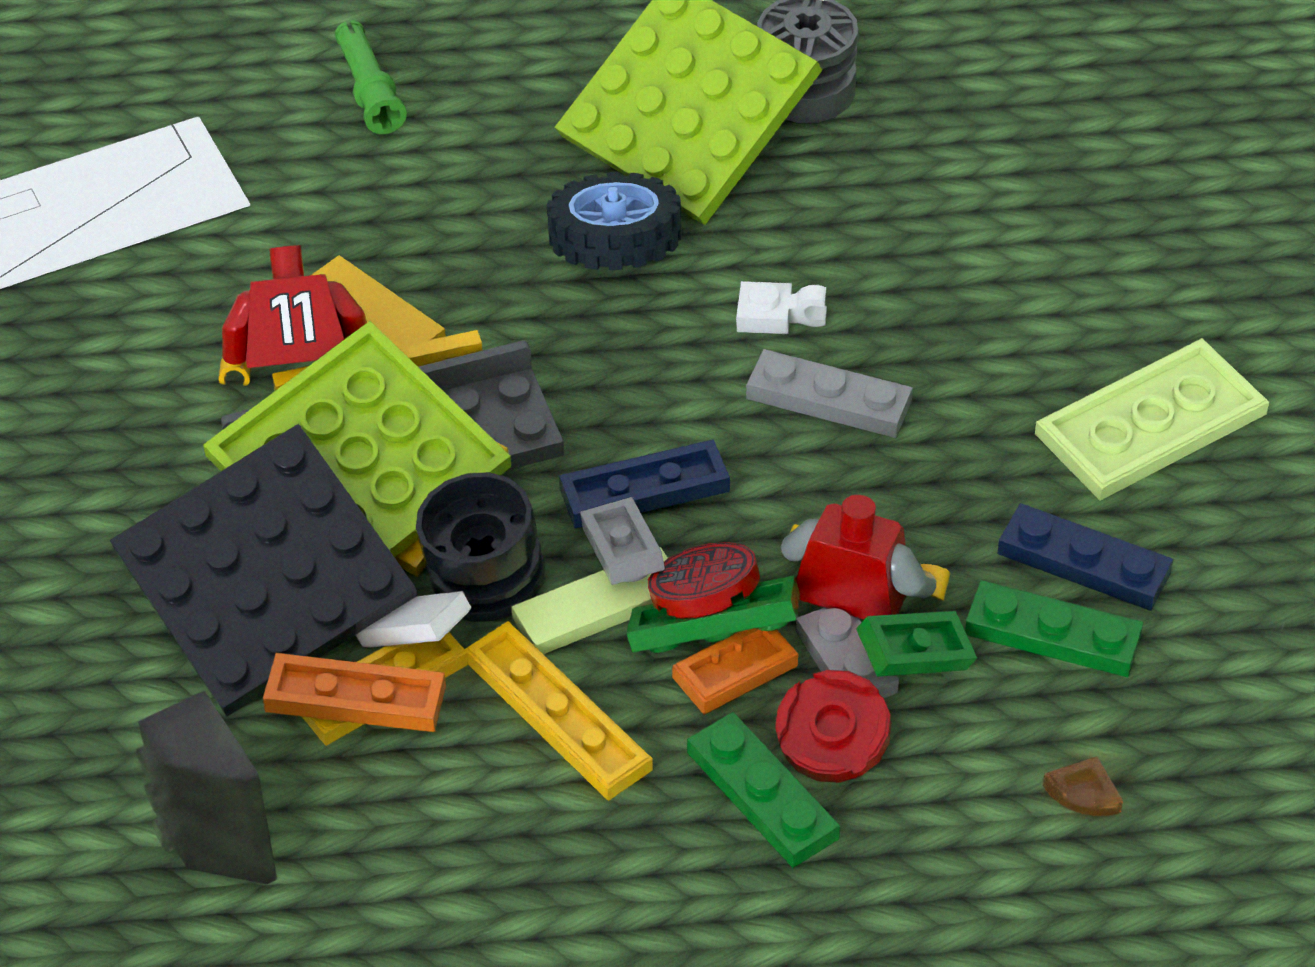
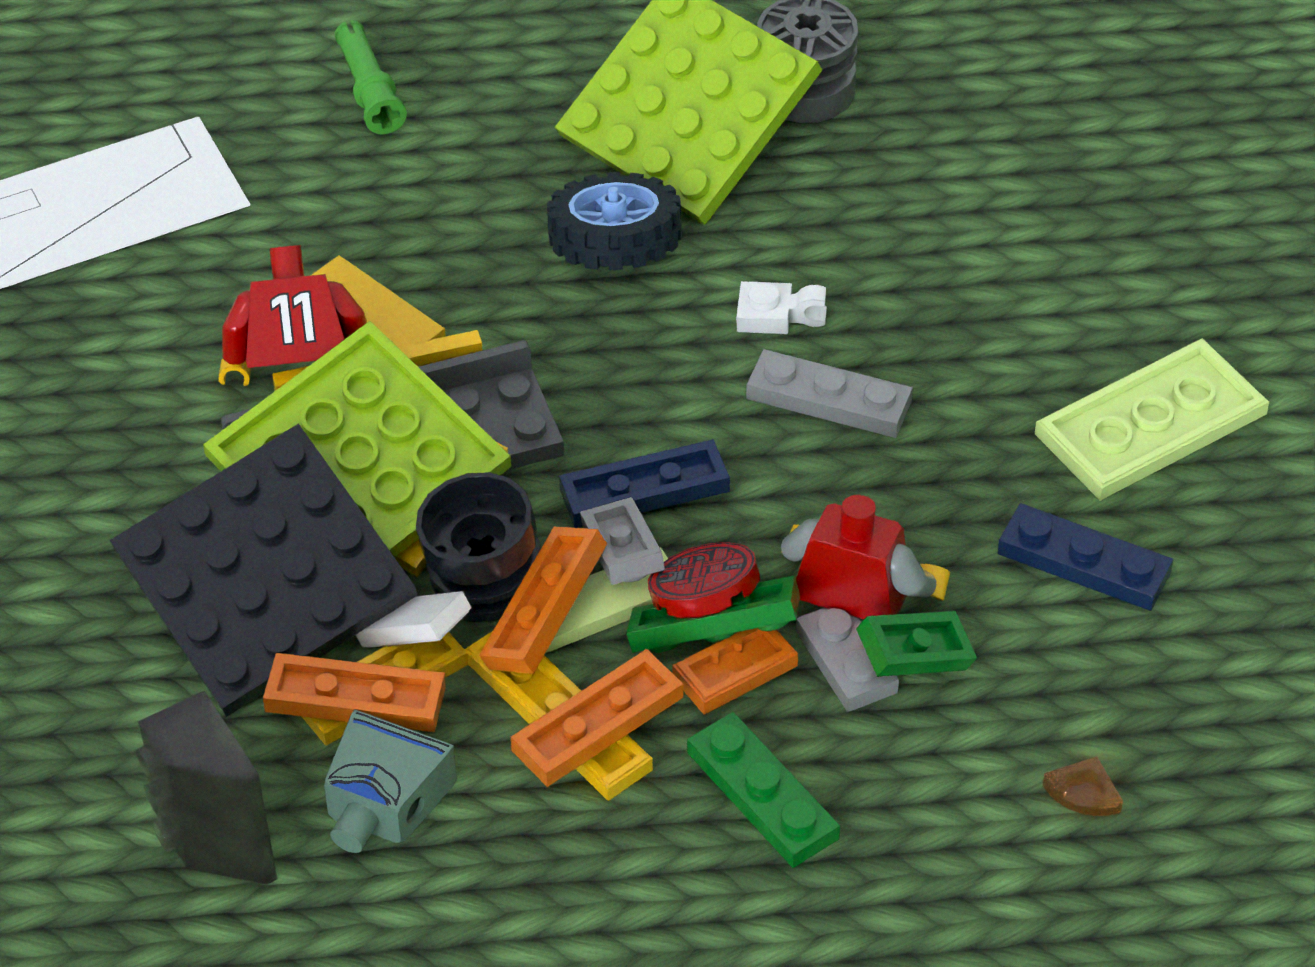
red tile [775,670,892,783] -> none
green plate [965,580,1144,678] -> none
none -> sand green torso [324,710,457,853]
none -> orange plate [479,526,607,674]
none -> orange plate [510,649,683,787]

